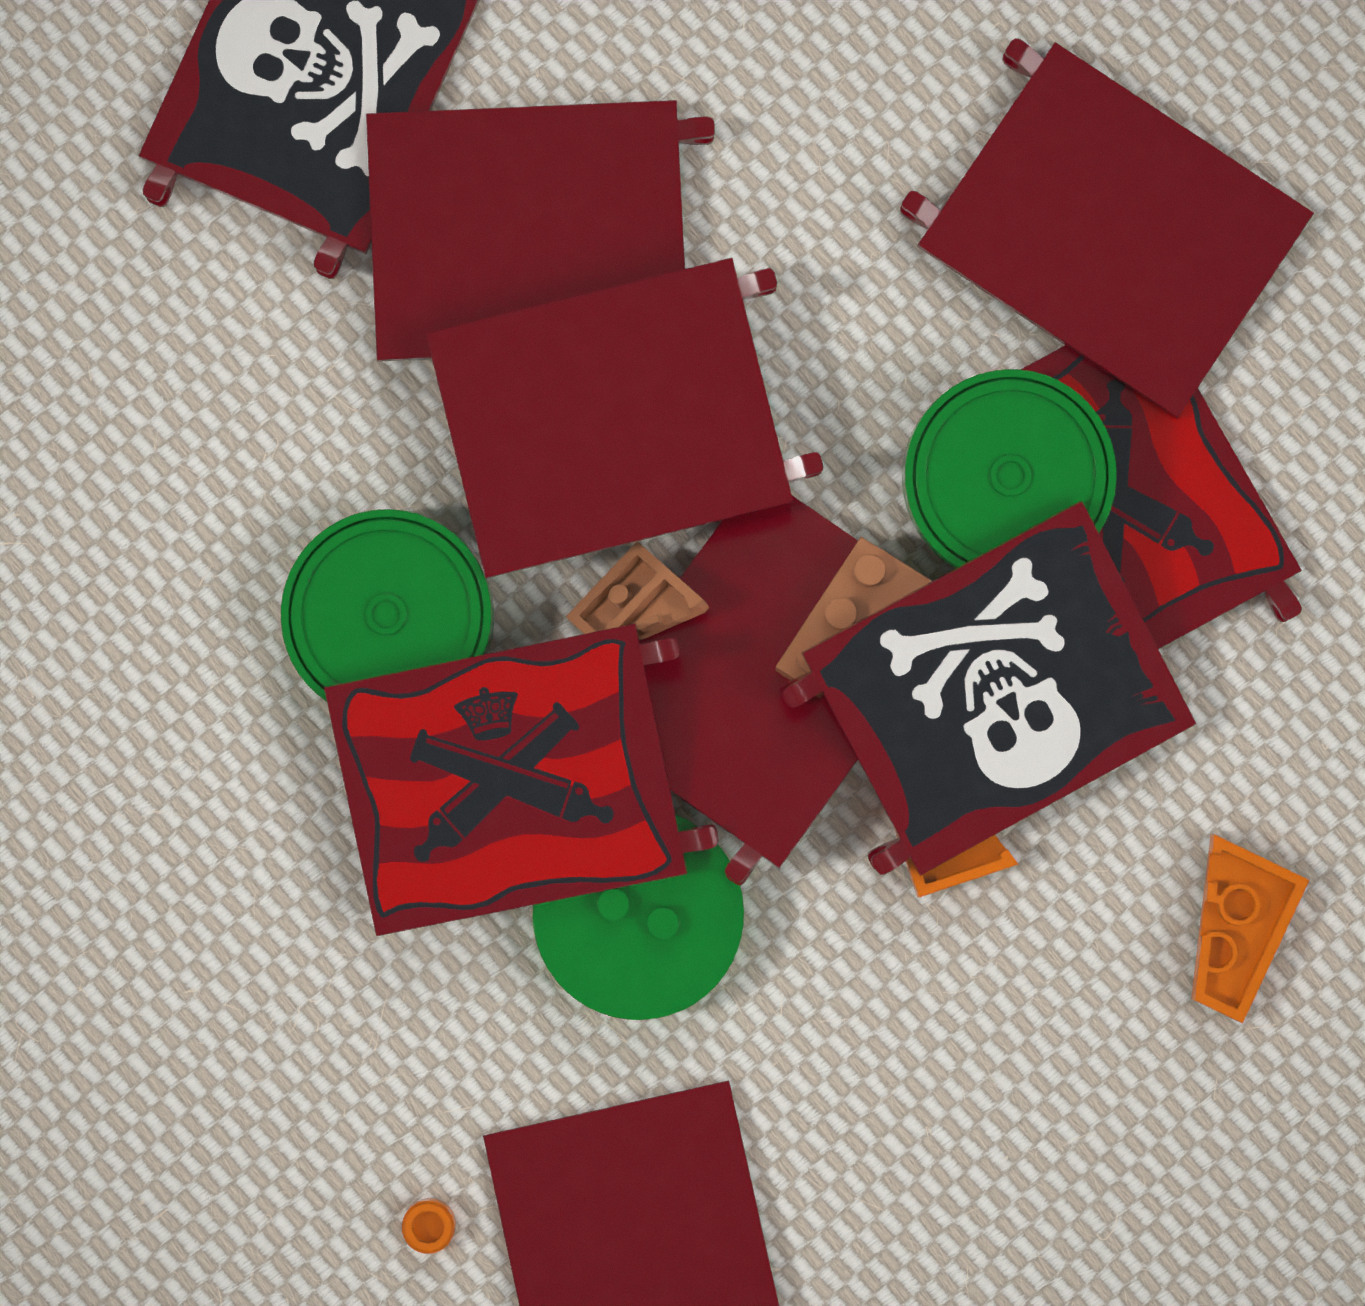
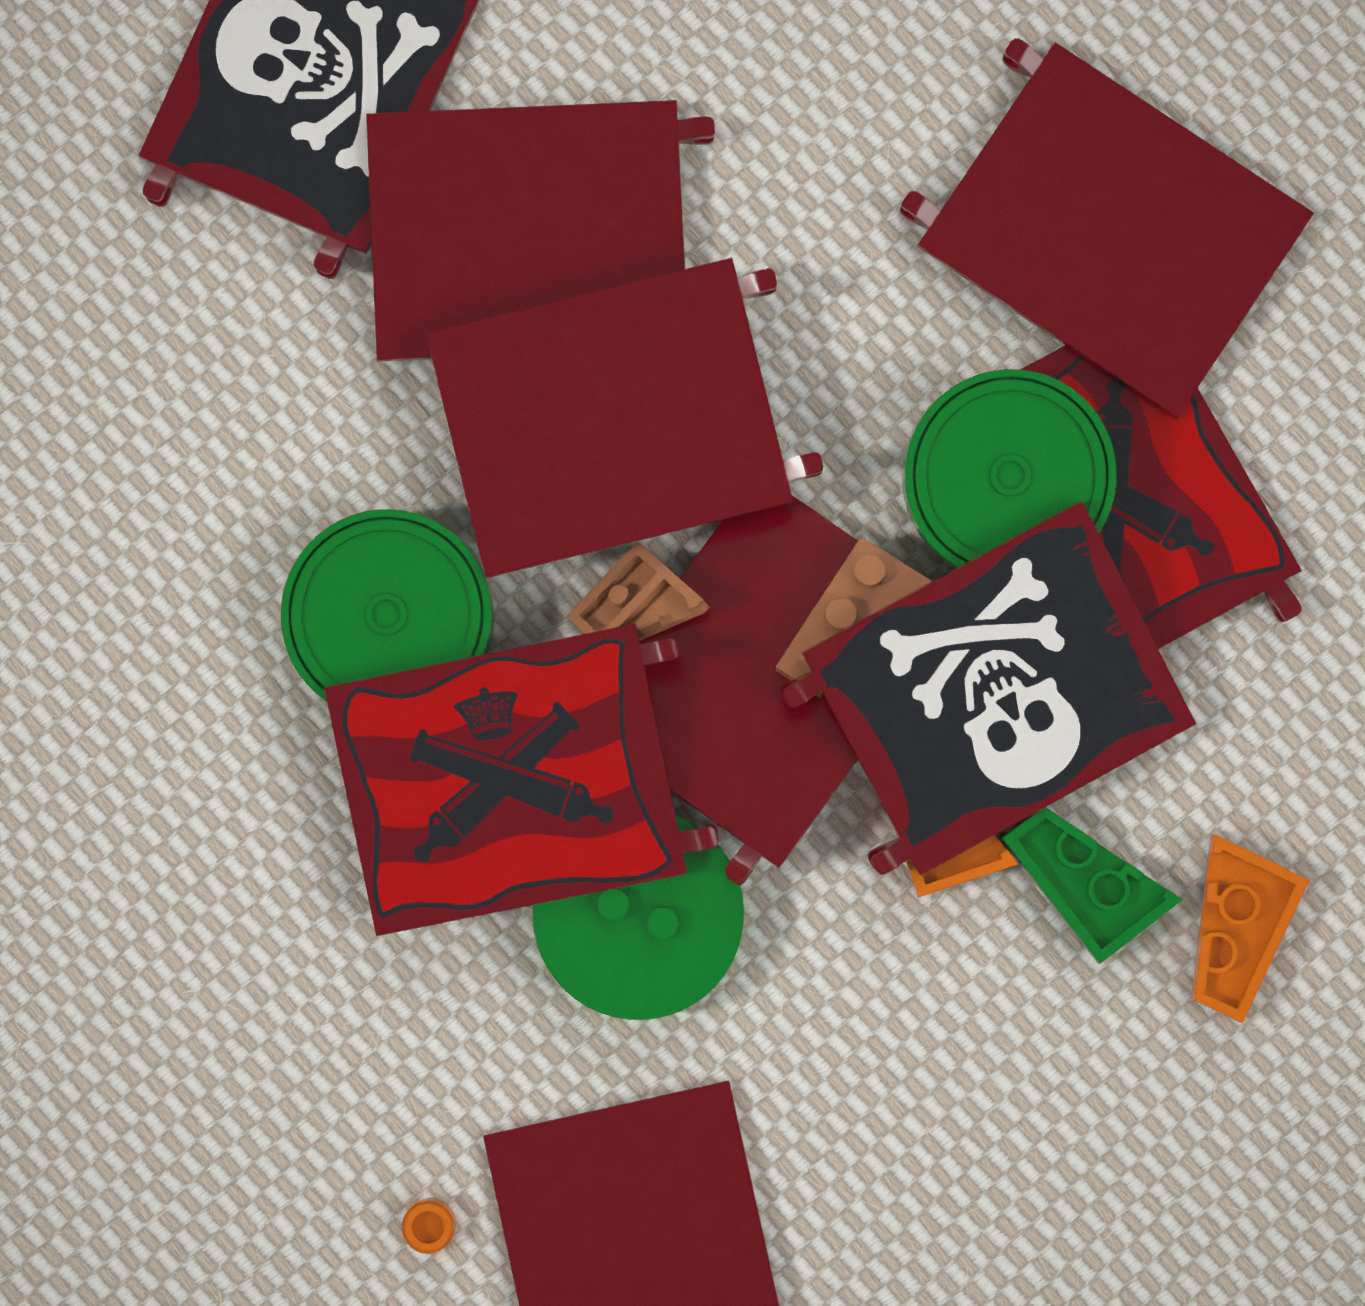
none -> green wing [1001,807,1183,964]

